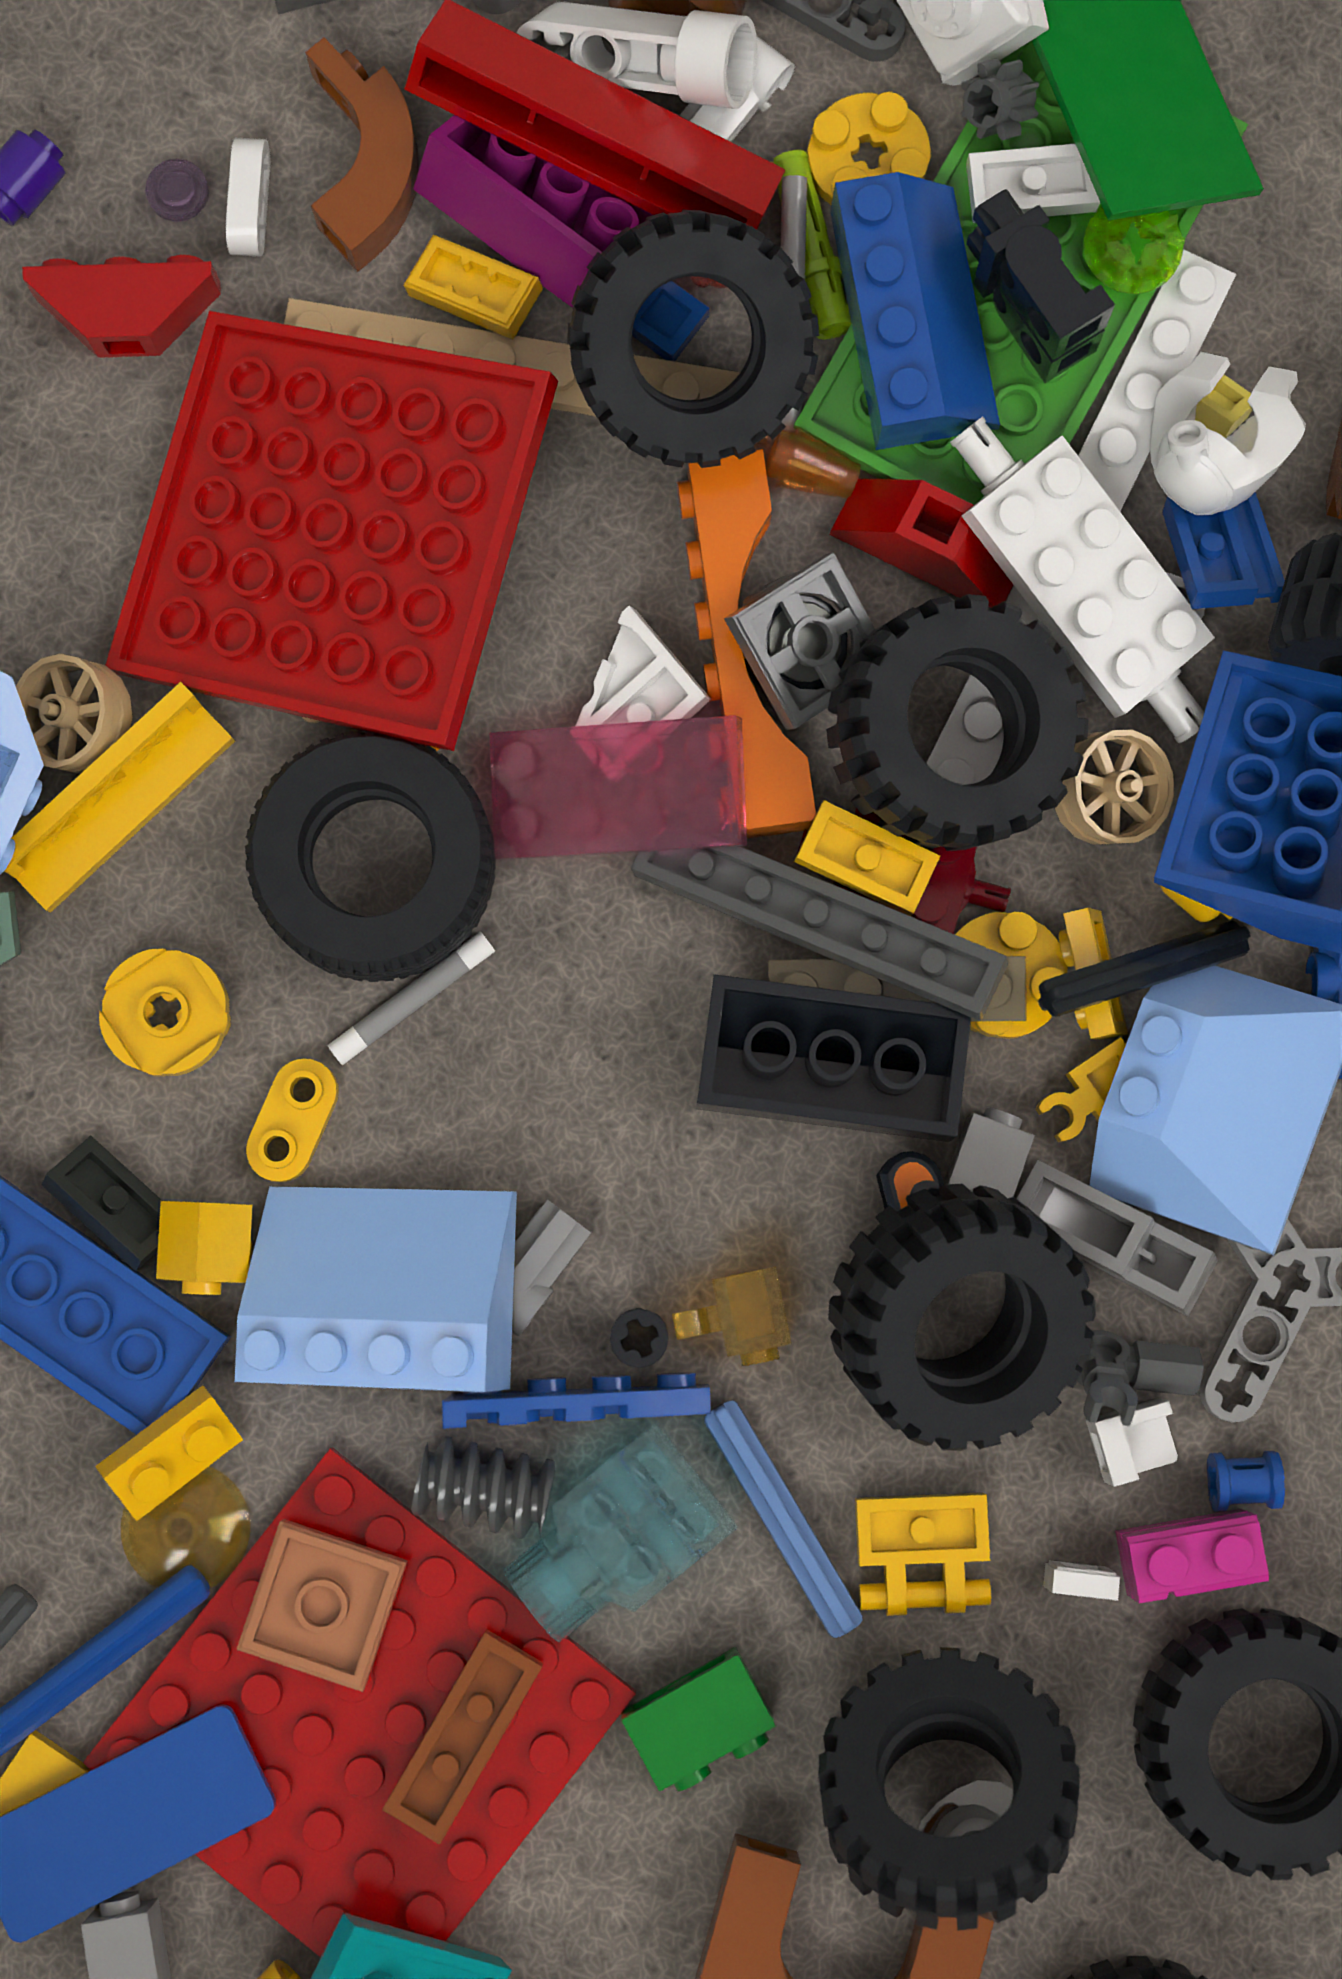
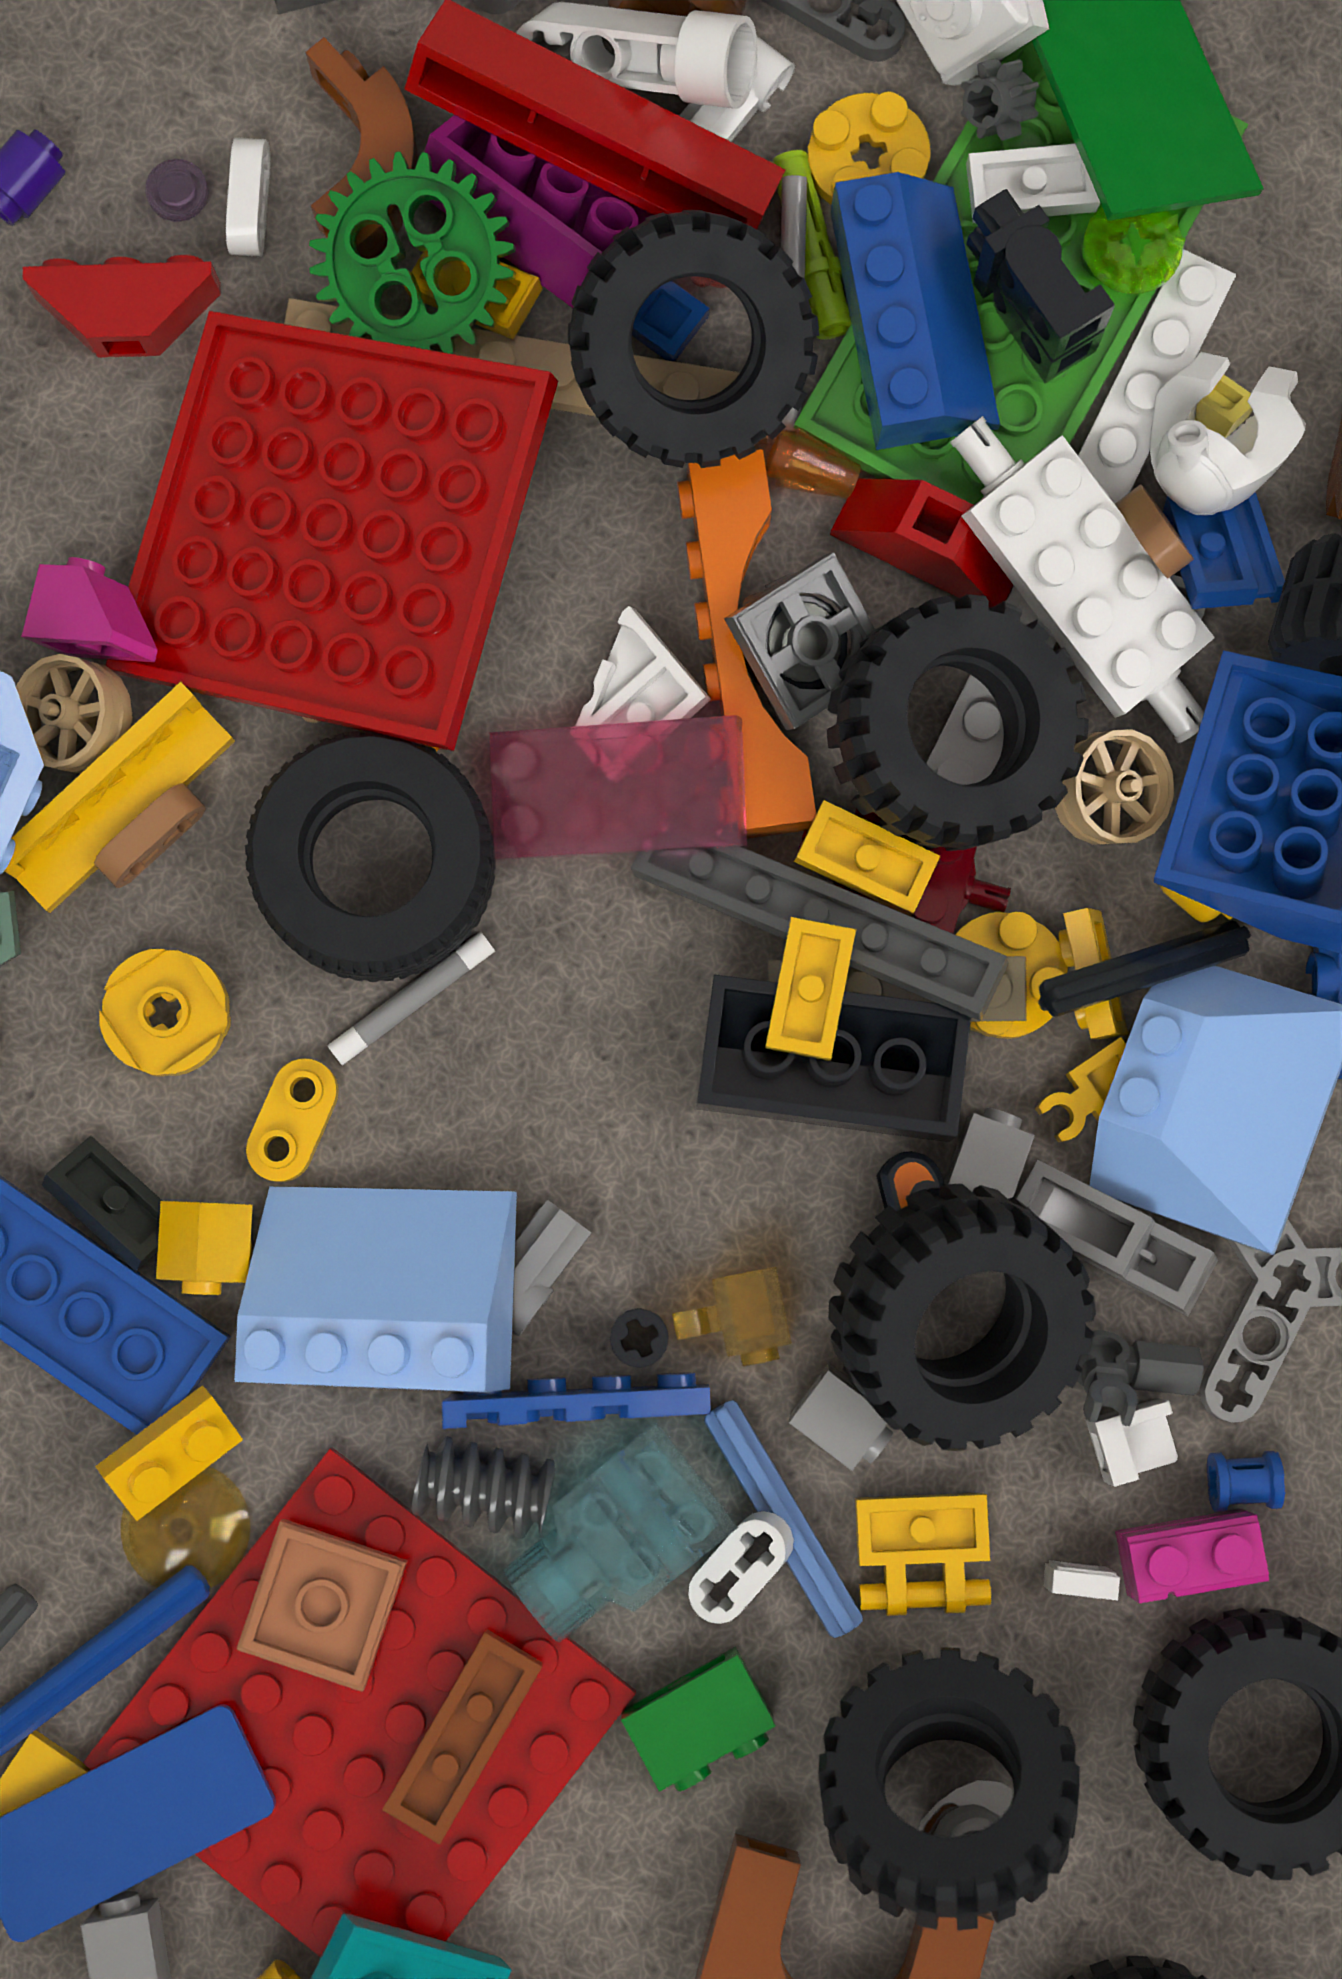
none -> dark pink slope [21,557,158,662]
none -> medium nougat beam [94,783,206,888]
none -> green gear [309,152,516,355]
none -> white beam [688,1511,794,1624]
none -> yellow plate [766,917,856,1061]
none -> light grey brick [789,1363,894,1471]
none -> medium nougat beam [1115,484,1194,579]

